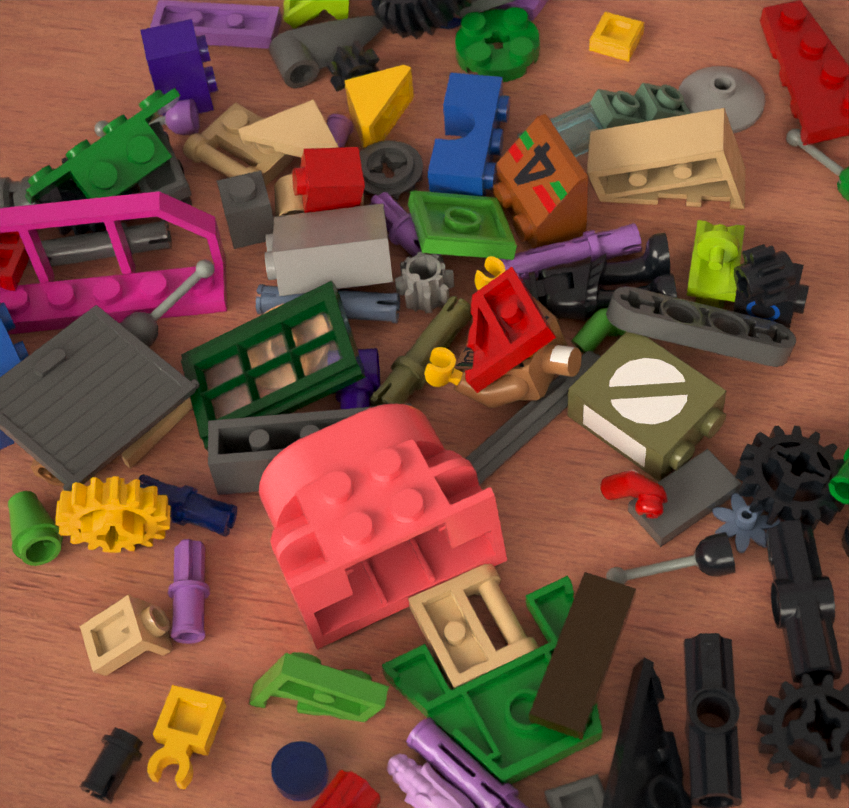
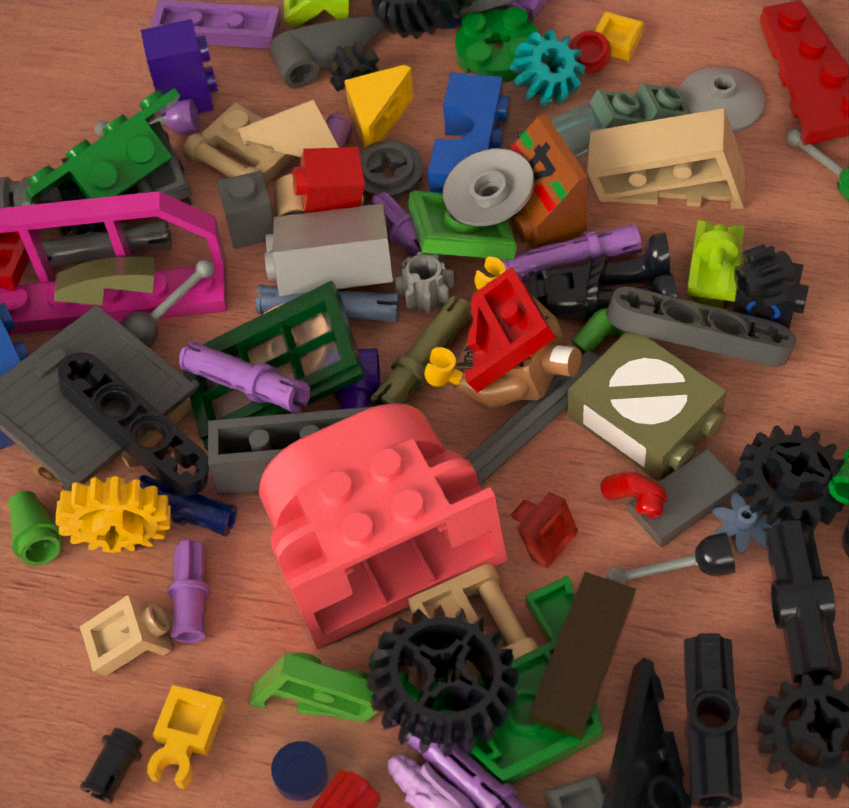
none -> olive slope [54,256,155,306]
none -> black beam [58,352,209,496]
none -> medium lavender pin [179,341,310,413]
none -> black gear [366,604,519,757]
none -> light grey dish [443,148,535,226]
none -> teal gear [509,29,586,107]
none -> clear red tile [511,492,579,568]
none -> red plate [569,30,611,74]

